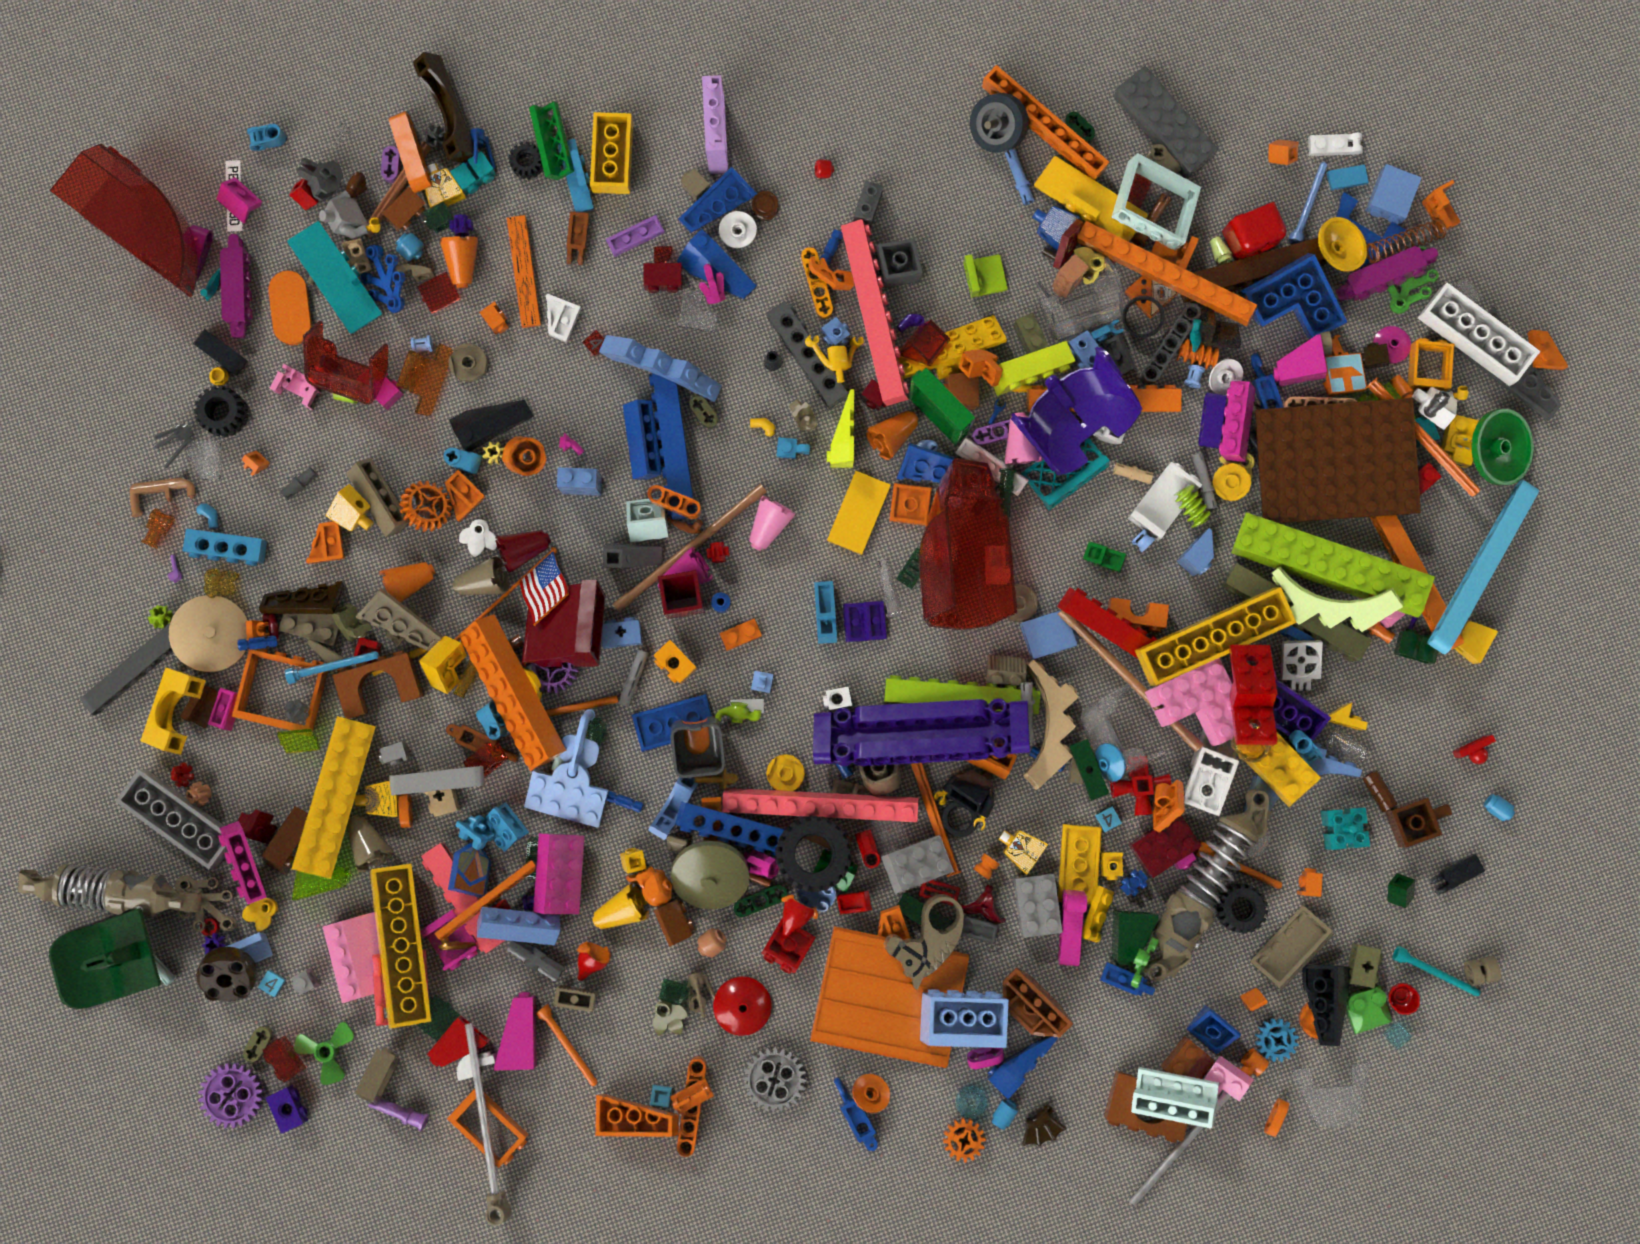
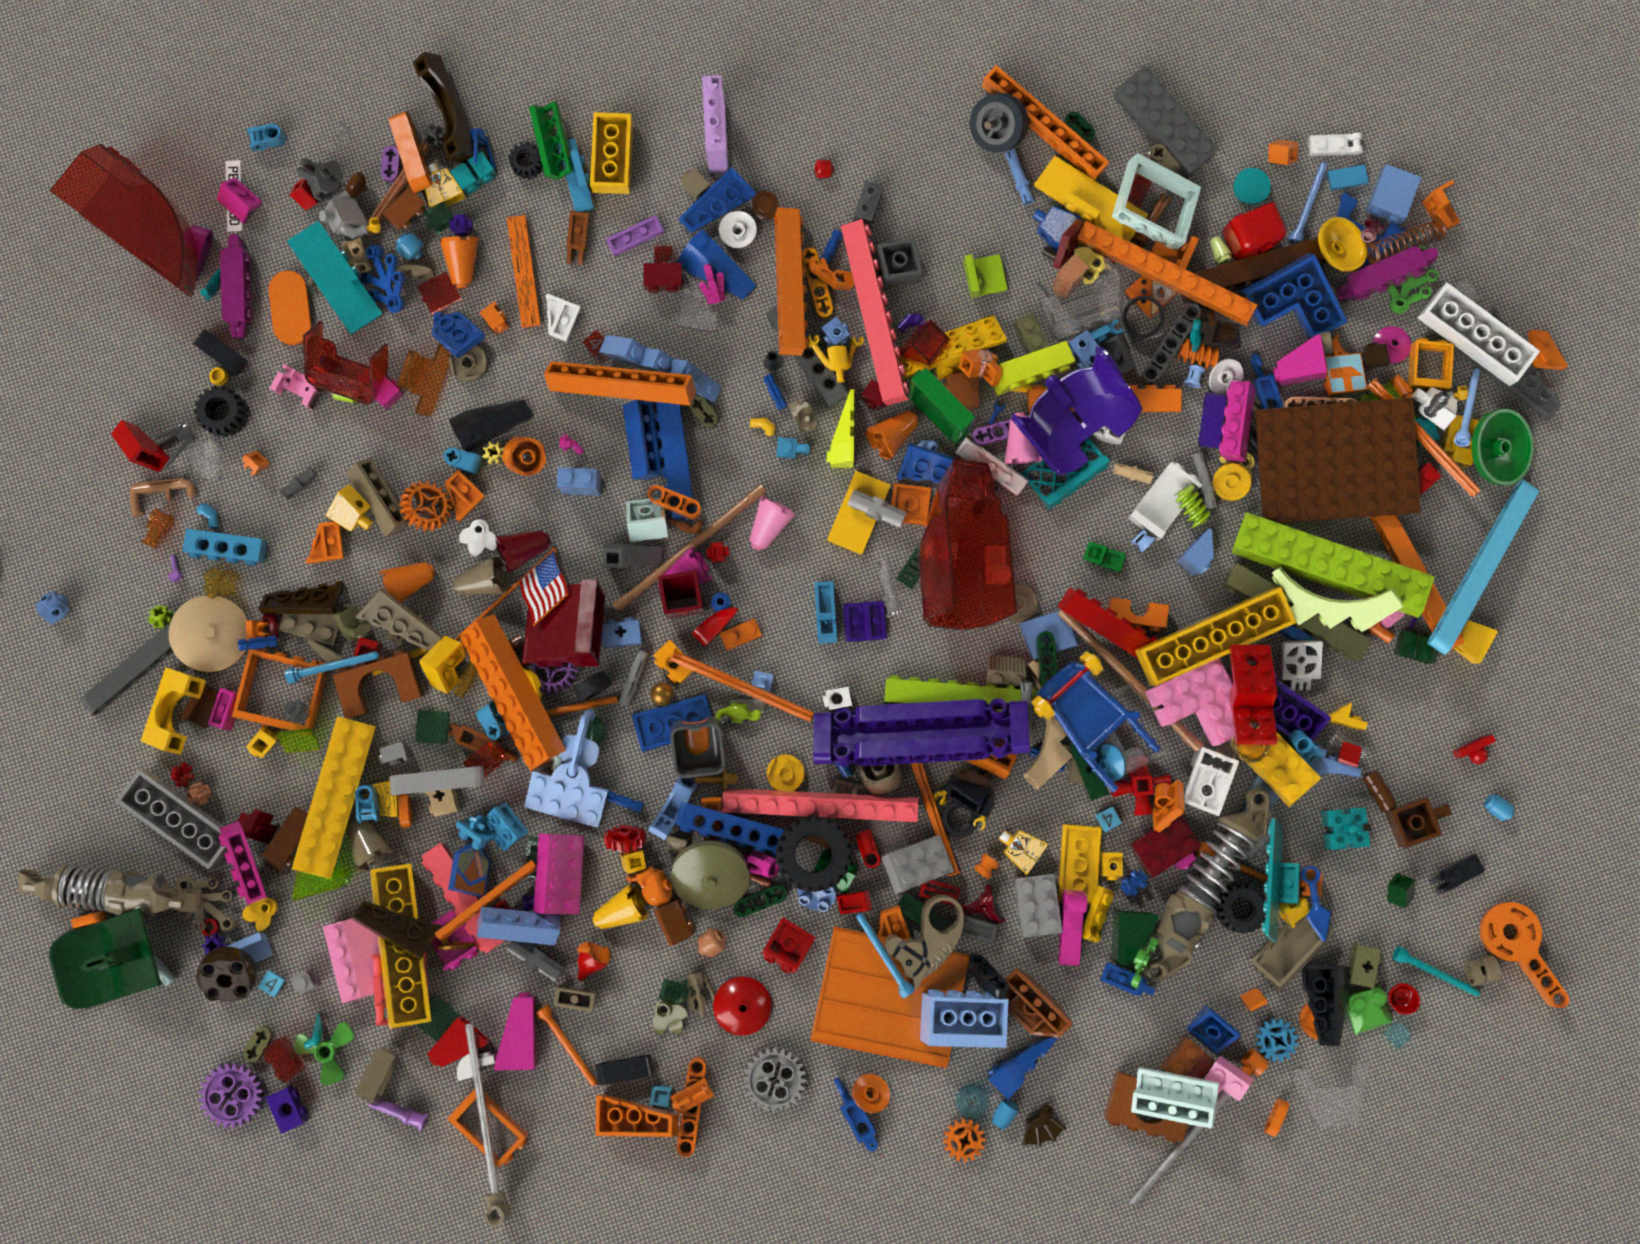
light blue bush [411,335,434,355] -> none
red hat [781,895,818,937] -> none
dark pink beam [967,1047,1004,1069] -> none
clear green pin [997,468,1016,527] -> none
none -> medium blue brick [35,590,70,625]
none -> orange beam [70,911,106,929]
none -> red slope [111,420,170,472]
none -> yellow brick [246,724,279,759]
none -> teal bar [304,1013,322,1050]
none -> dark brown wing [352,901,442,960]
none -> dark azure piece [355,785,380,823]
none -> clear green piece [415,710,450,744]
none -> blue tile [431,312,485,358]
none -> orange brick [544,361,696,405]
none -> black tyre [573,671,612,703]
none -> black beam [595,1054,654,1085]
none -> red gear [604,825,646,853]
none -> pearl gold piece [650,682,674,706]
none -> orange axle [669,648,814,722]
none -> red piece [692,607,739,647]
none -> blue axle [763,374,787,410]
none -> orange brick [774,207,808,356]
none -> light grey piece [847,490,906,528]
none -> dark azure piece [856,913,915,998]
none -> black beam [968,954,1009,998]
none -> clear hand [978,349,993,377]
none -> blue piece [1031,652,1161,792]
none -> dark green beam [1036,631,1058,686]
none -> teal tile [1232,168,1271,206]
none -> teal bracket [1262,818,1301,942]
none -> yellow brick [1279,896,1310,928]
none -> blue piece [1301,866,1332,942]
none -> red slope [1338,742,1362,767]
none -> dark red hinge [1361,215,1386,243]
none -> light blue piece [1454,368,1480,447]
none -> orange beam [1479,902,1569,1008]

